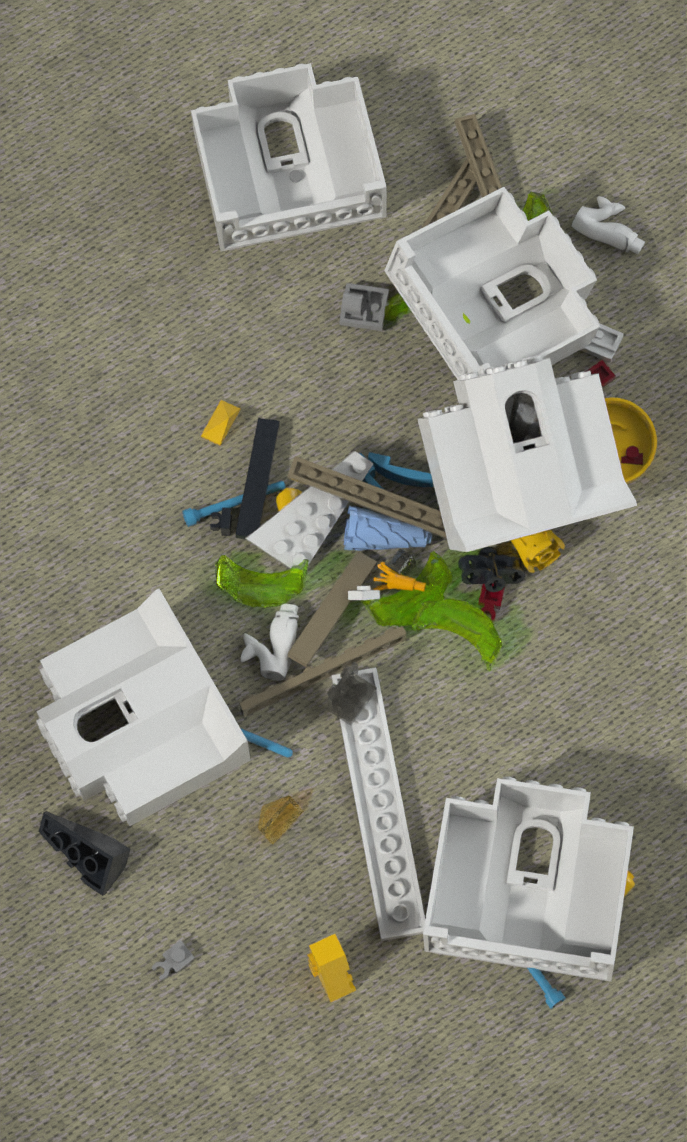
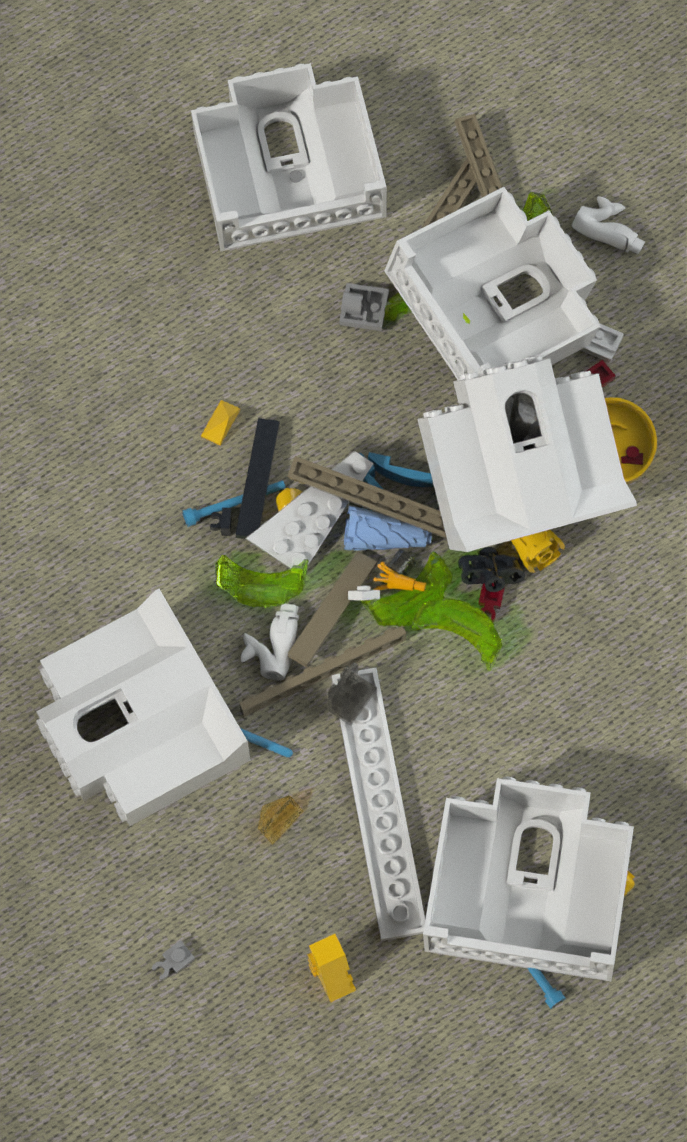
black wedge [38,811,131,896] -> none

